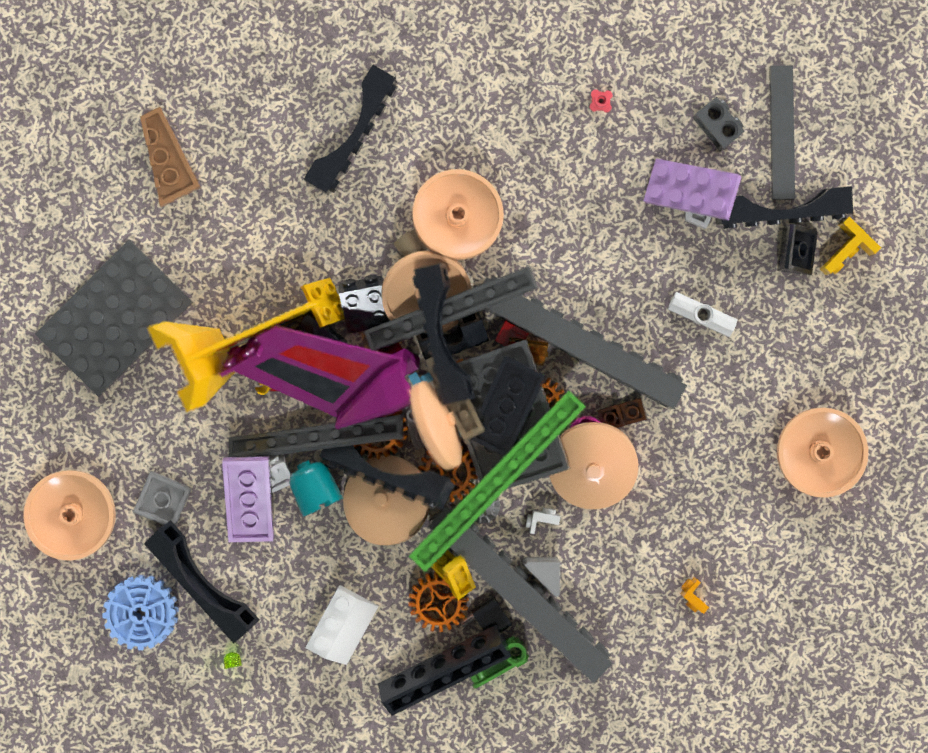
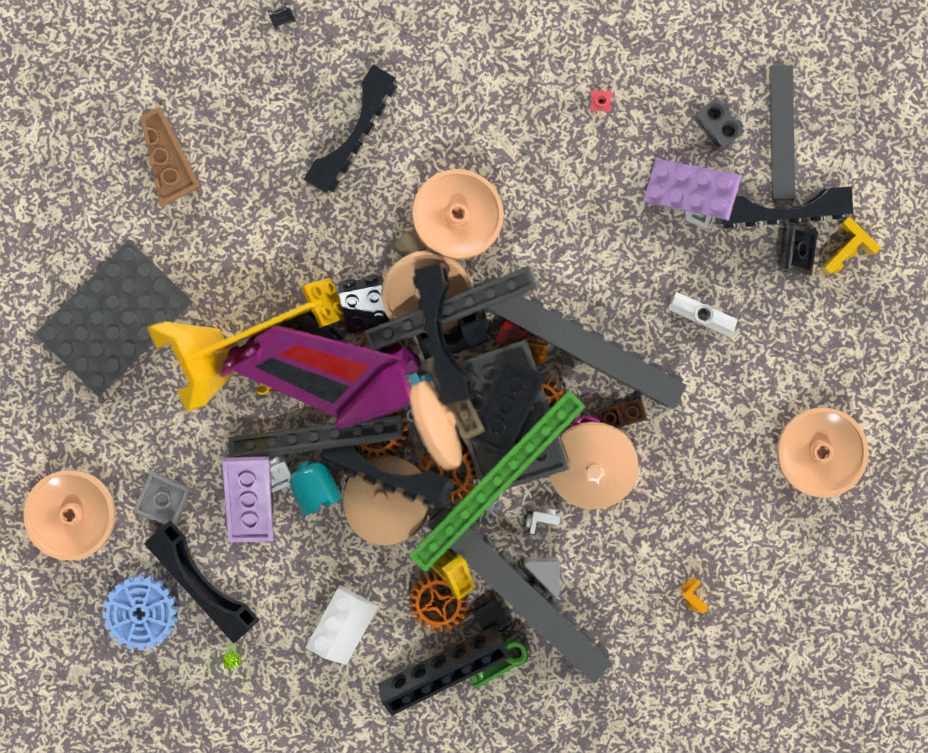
none -> black bush [268,3,296,30]

